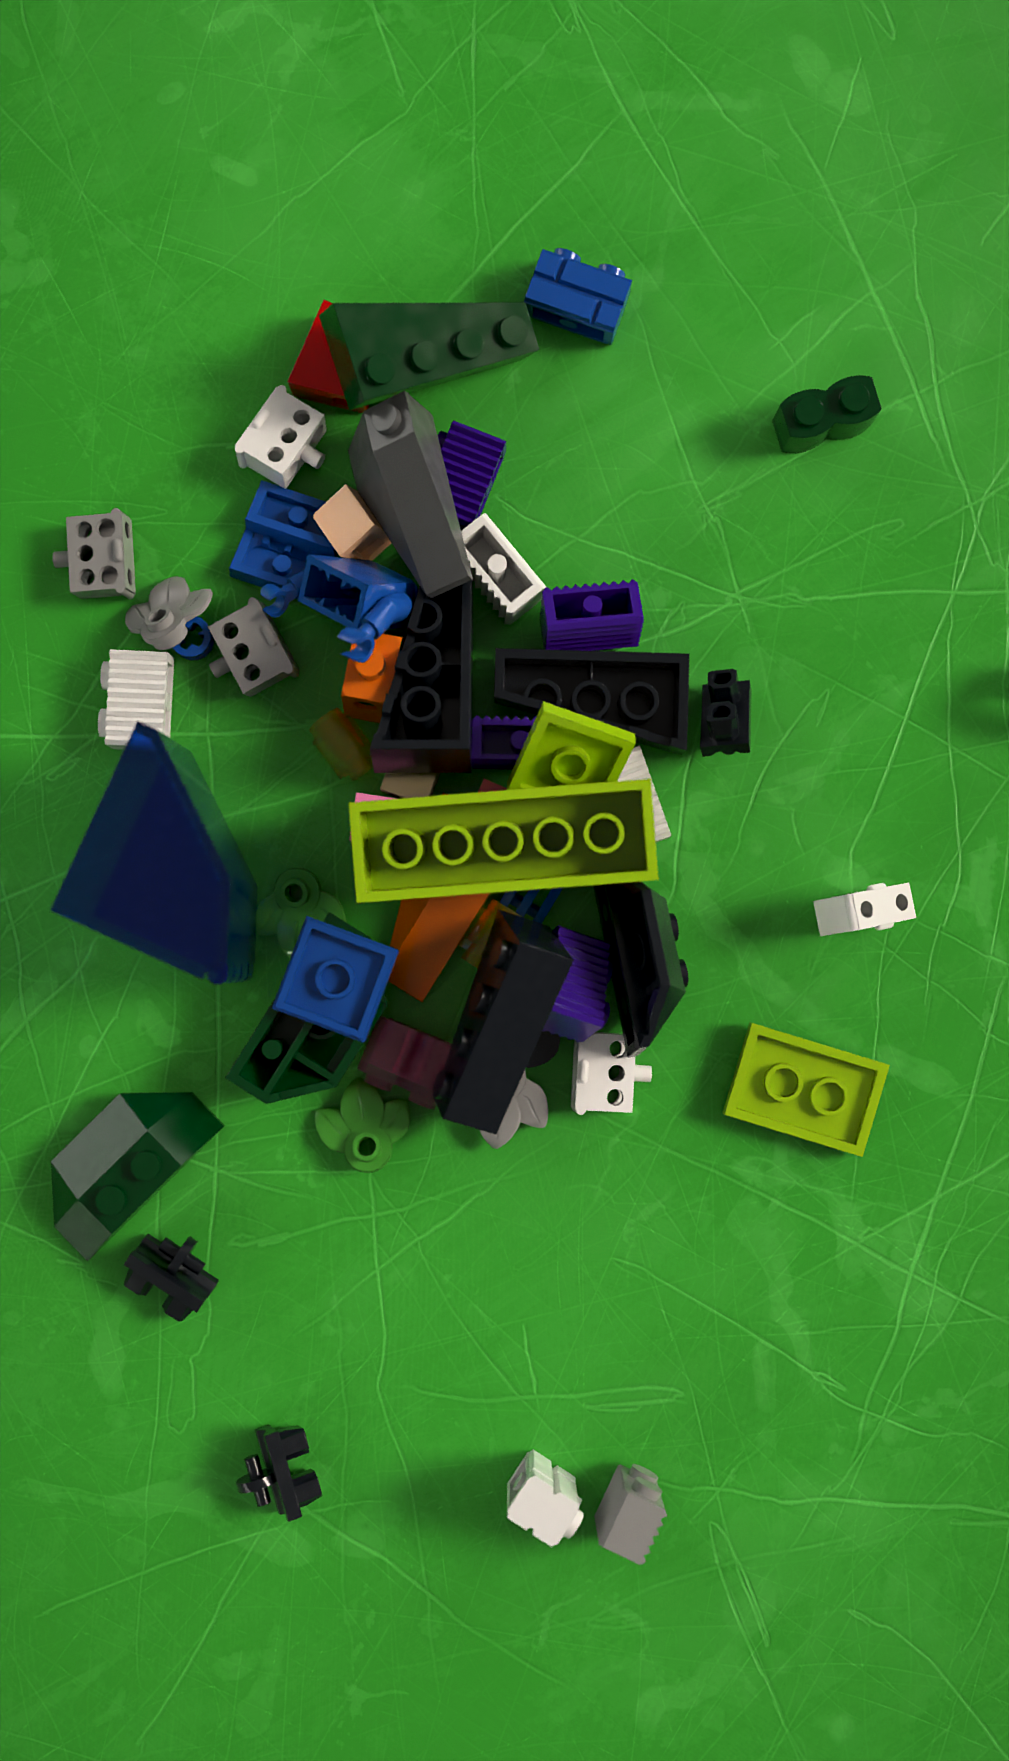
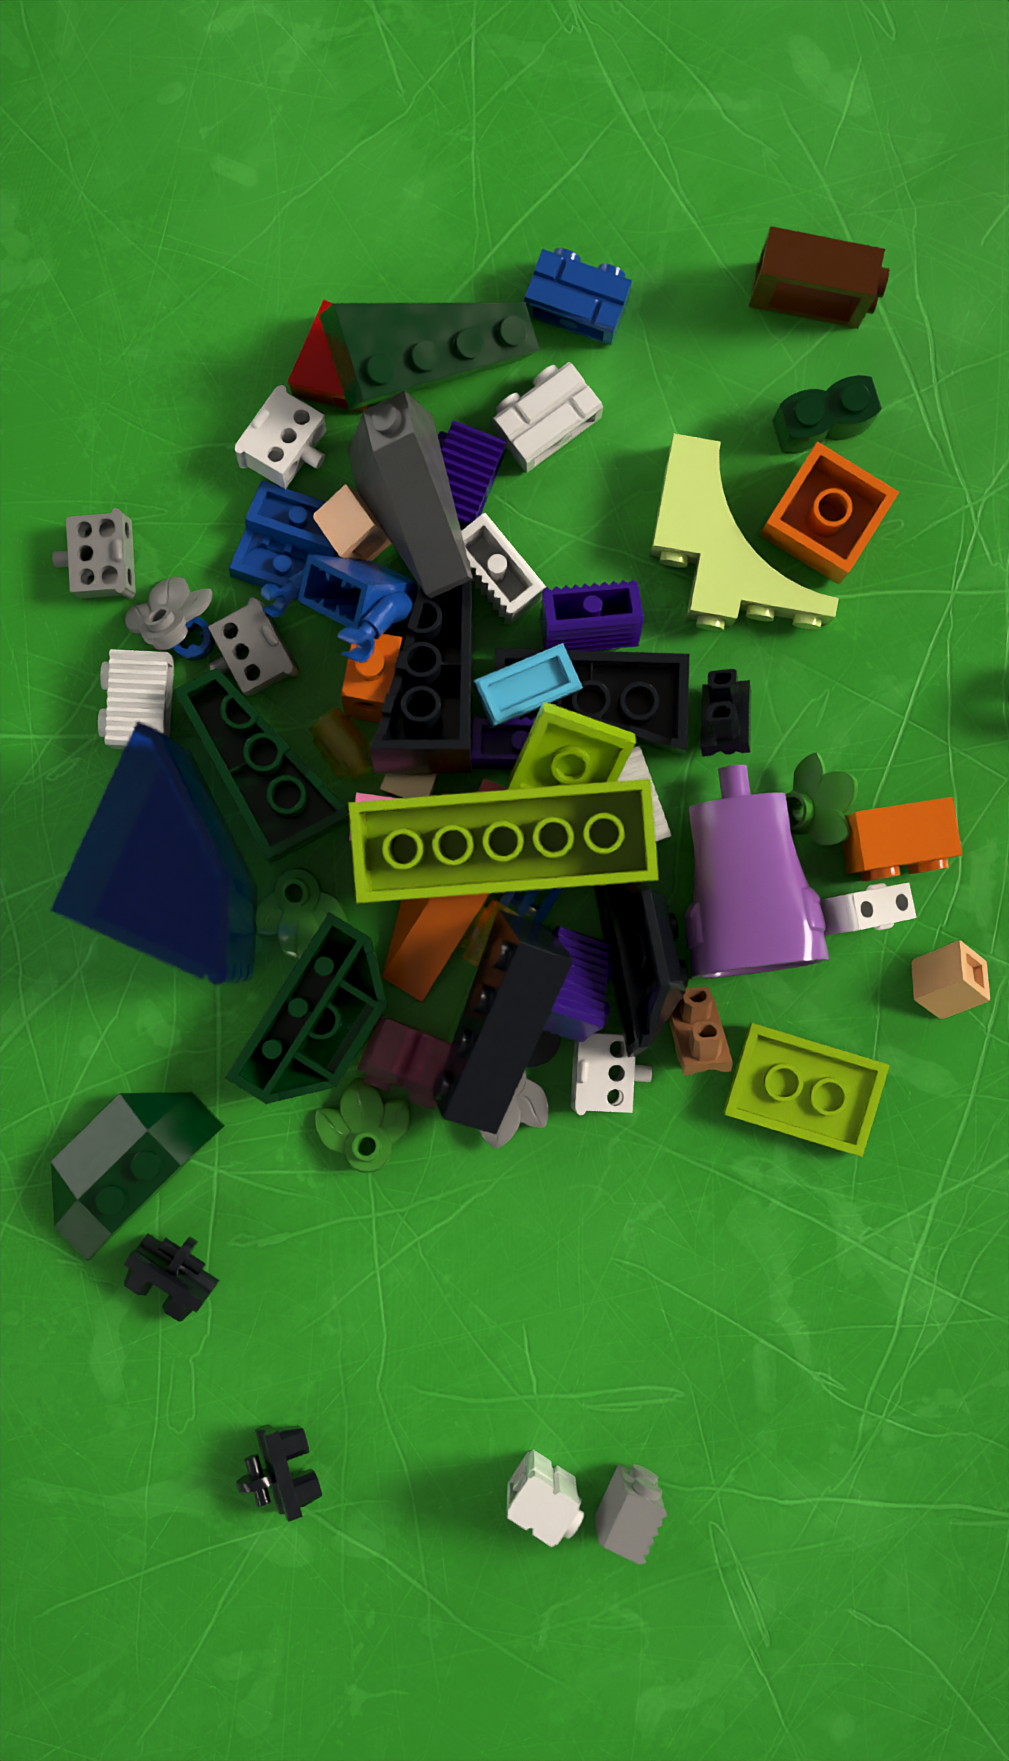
blue tile [272,916,400,1043] -> none
none -> dark green wedge [174,667,350,865]
none -> medium azure tile [472,643,583,728]
none -> white brick [493,362,603,473]
none -> yellowish green arch [650,433,839,631]
none -> medium nougat hips [668,986,733,1076]
none -> medium lavender torso [684,765,830,979]
none -> reddish brown window [748,226,889,329]
none -> orange brick [759,441,899,585]
none -> bright green plate [785,753,858,846]
none -> orange brick [842,797,962,882]
none -> light nougat panel [911,940,990,1019]

